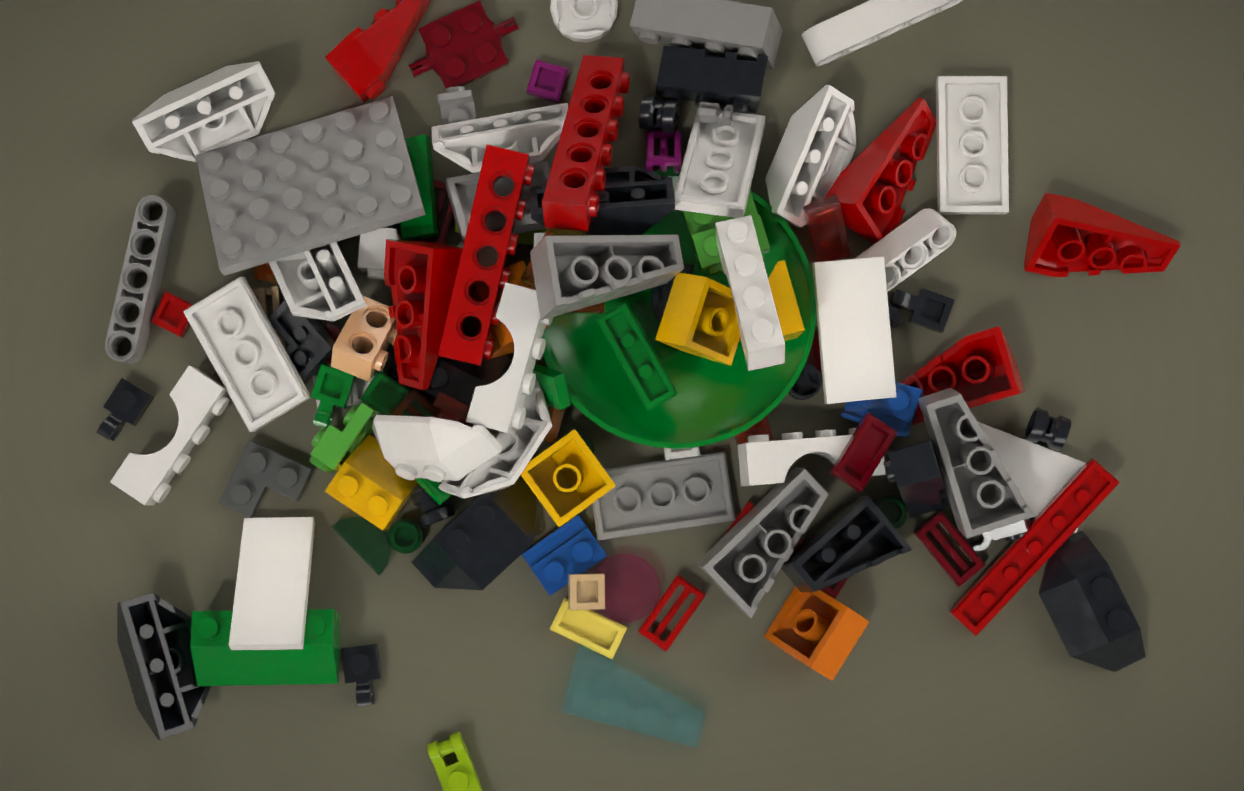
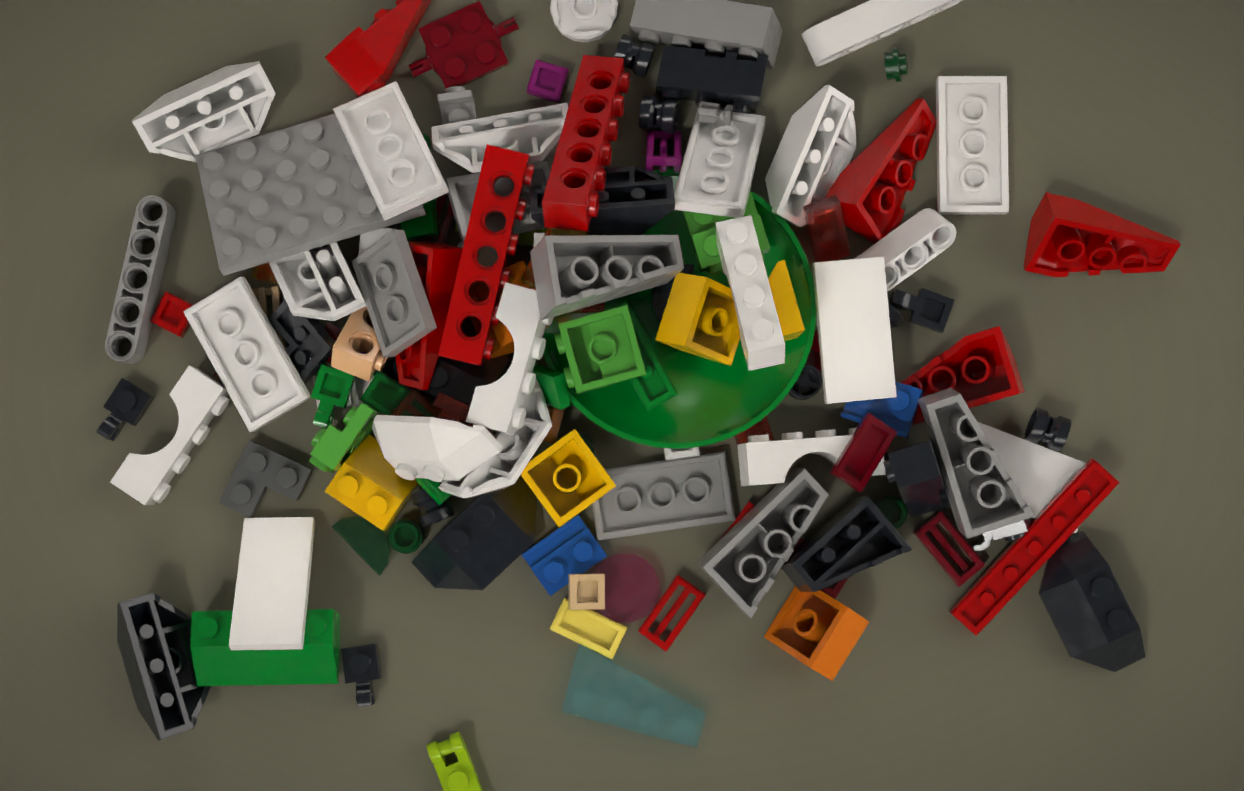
none -> white tile [333,81,449,221]
none -> light grey plate [352,230,437,357]
none -> bright green plate [554,305,646,394]
none -> black wheel [614,34,656,78]
none -> dark green plate [884,47,908,82]

